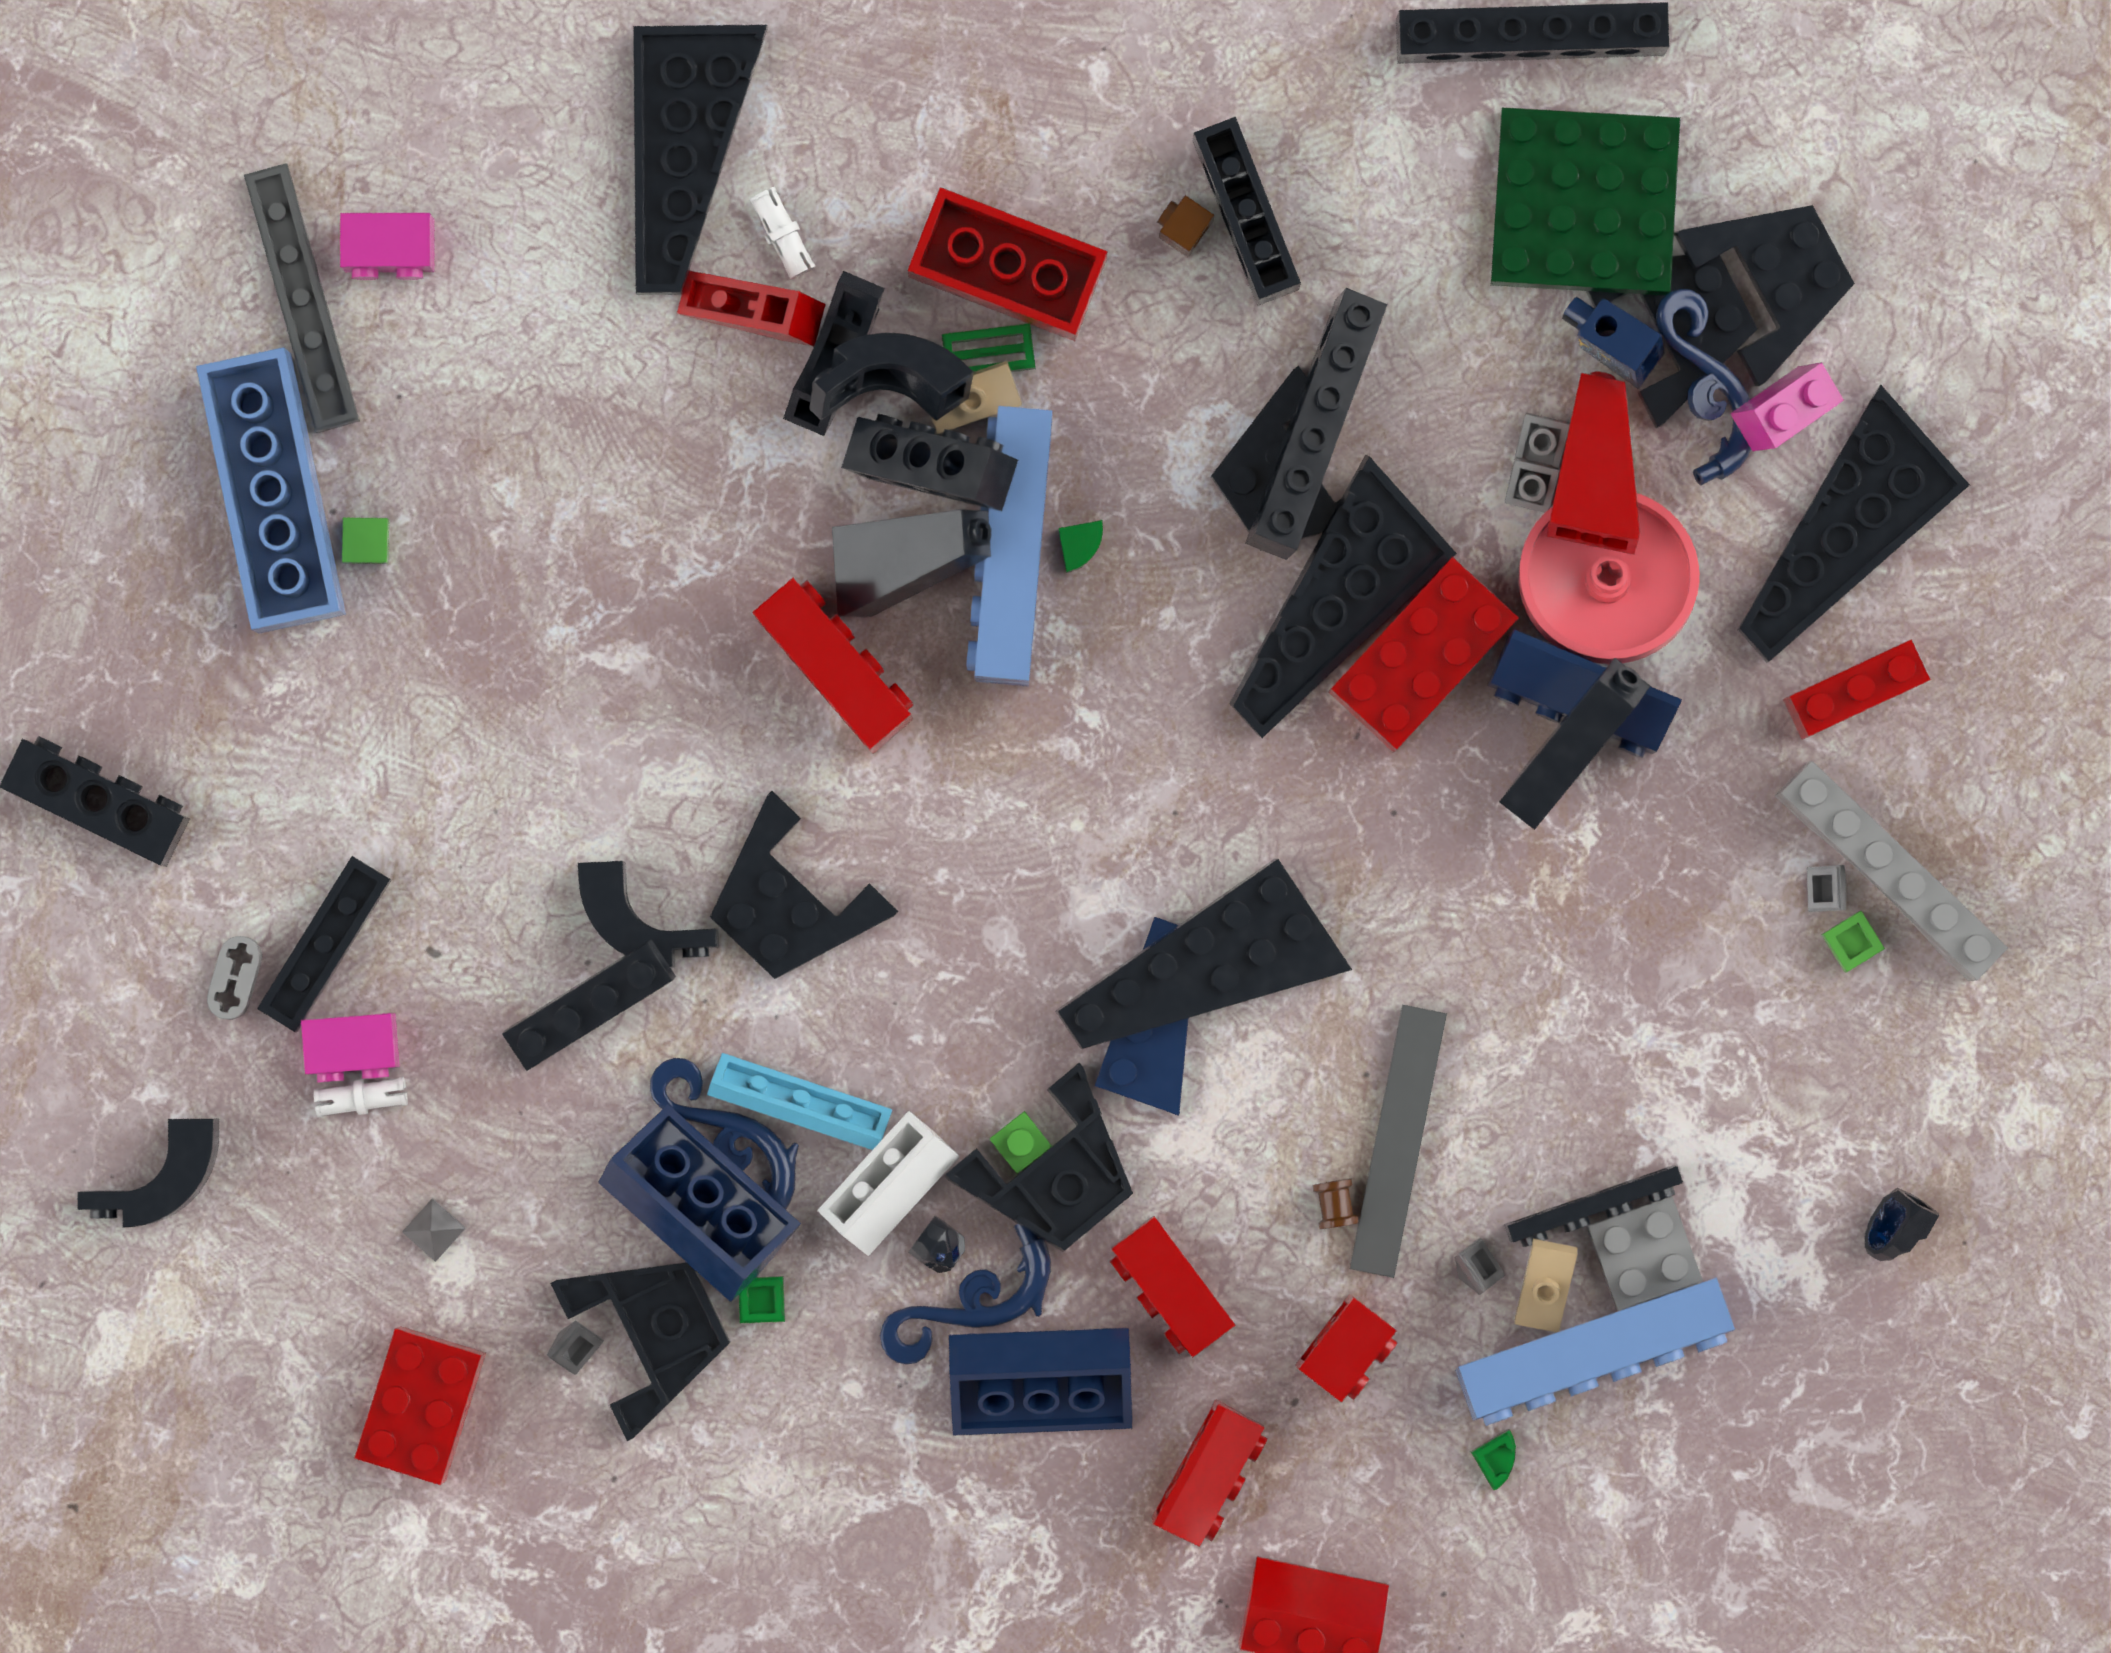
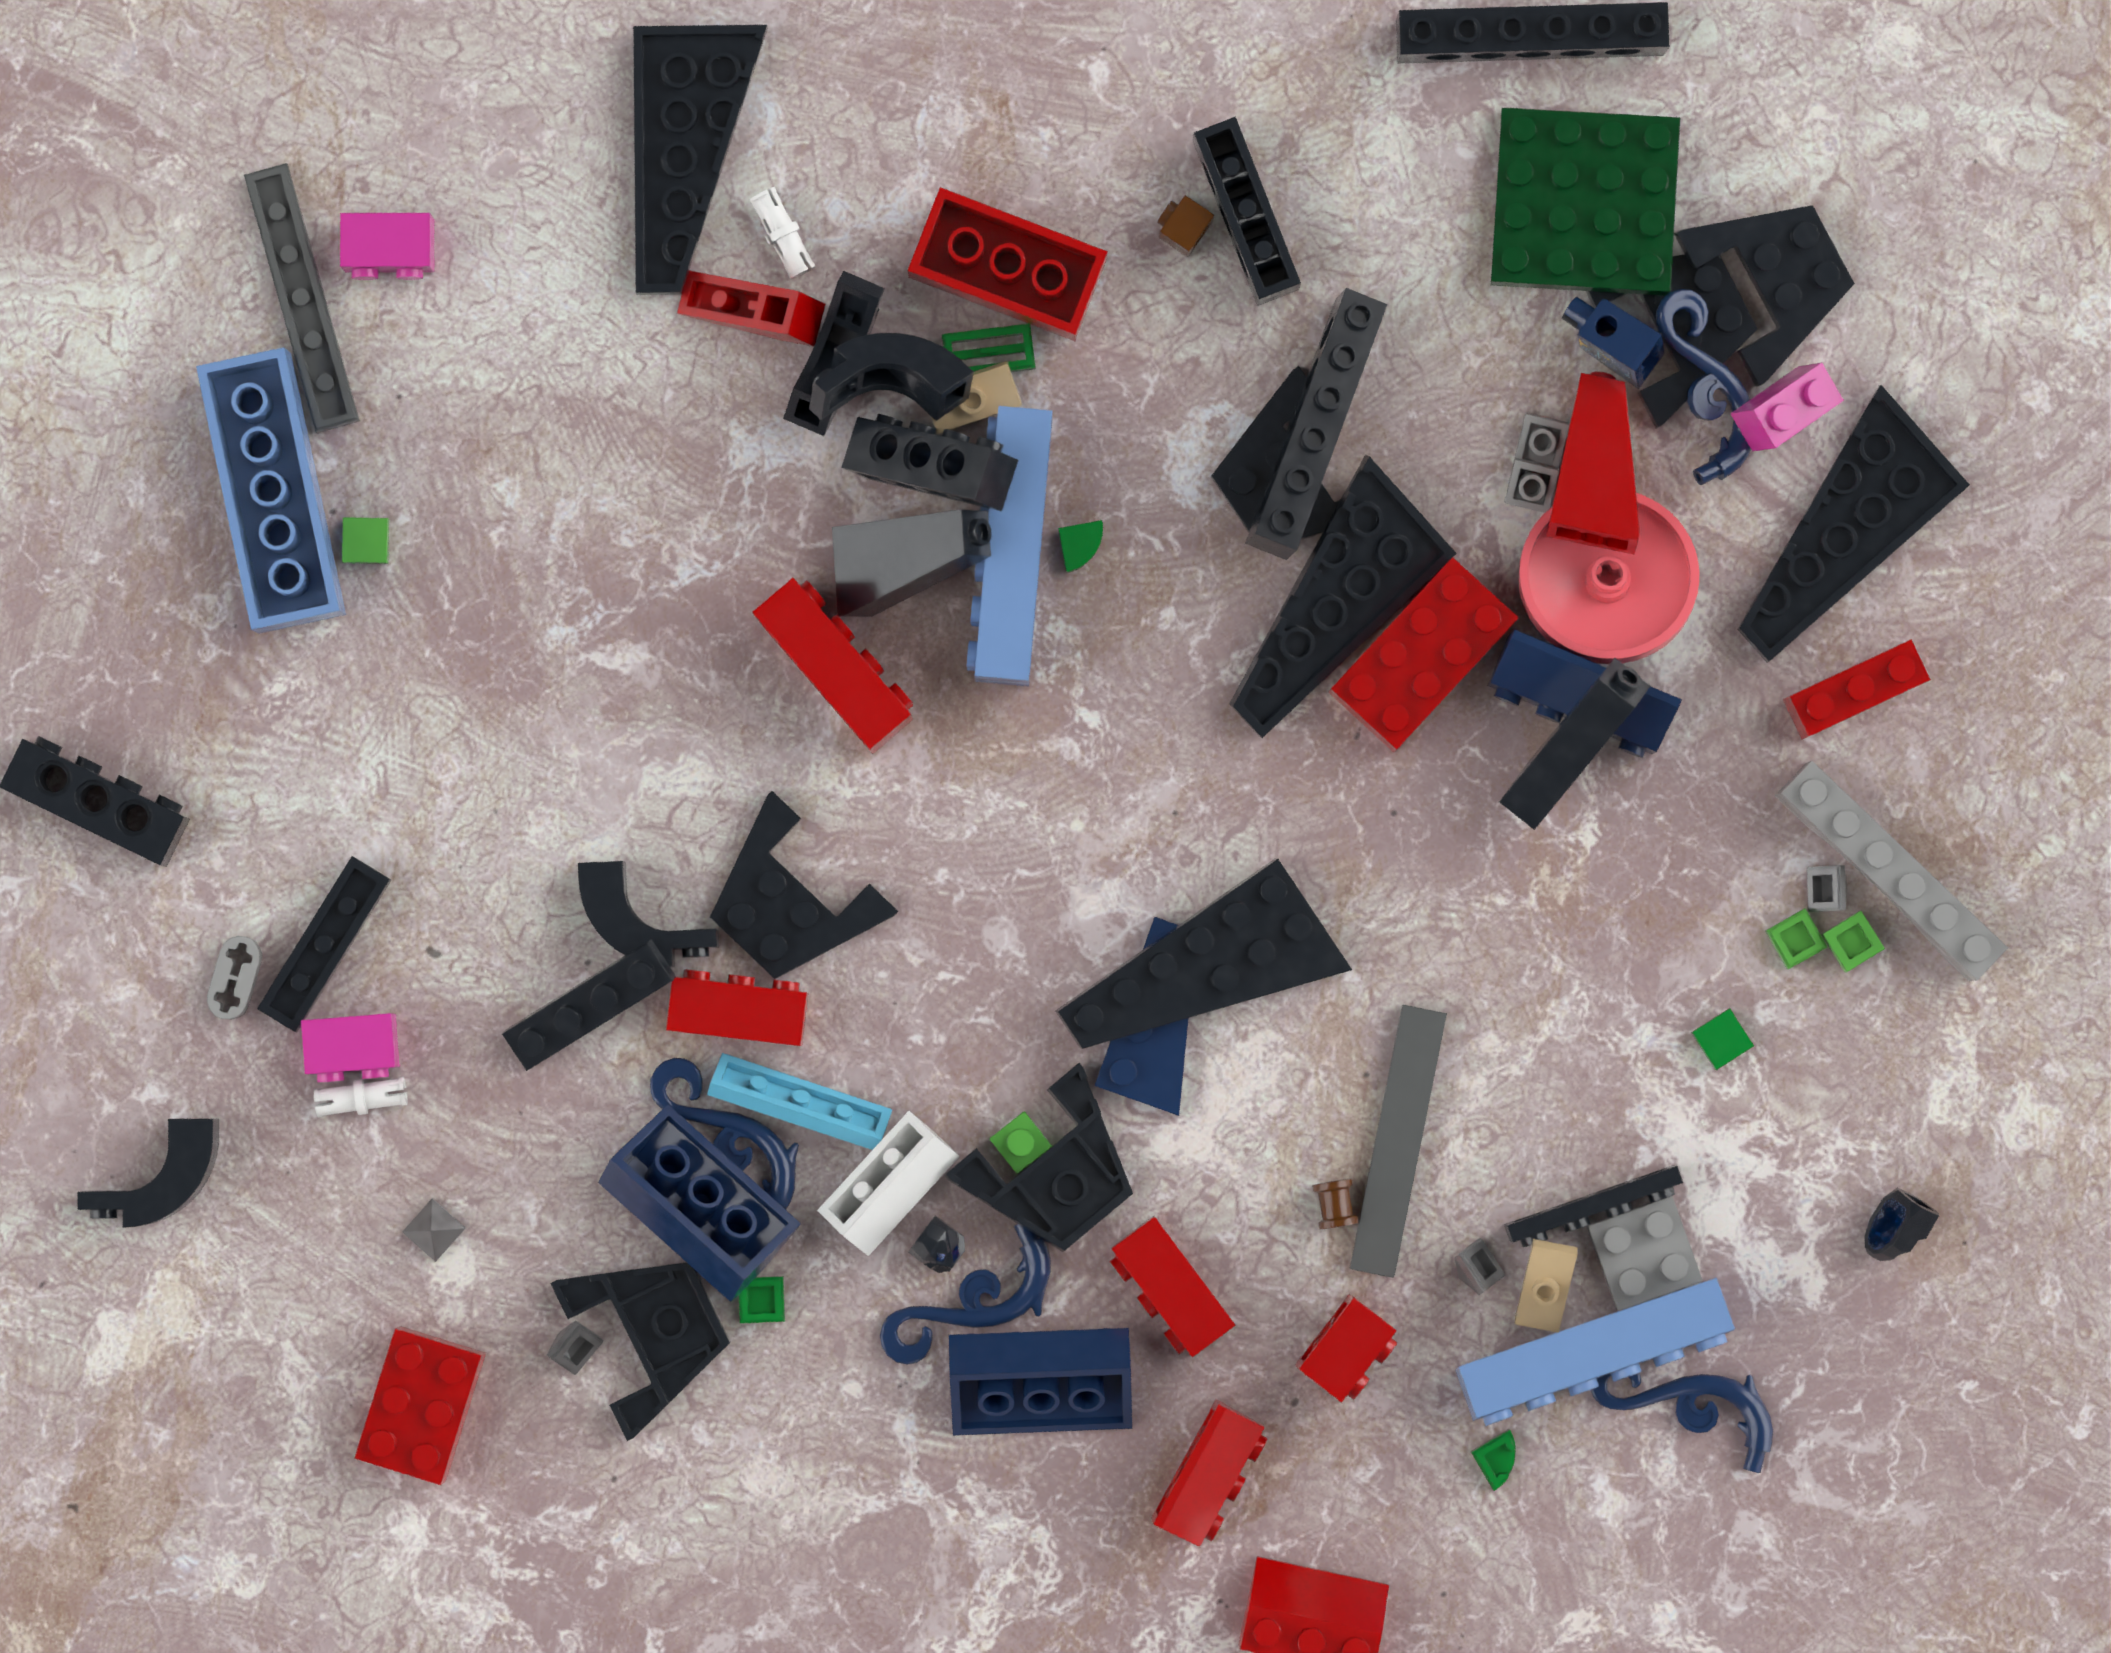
none -> red brick [666,969,809,1046]
none -> dark blue plant [1590,1372,1773,1473]
none -> green tile [1691,1008,1754,1070]
none -> bright green tile [1765,908,1827,970]

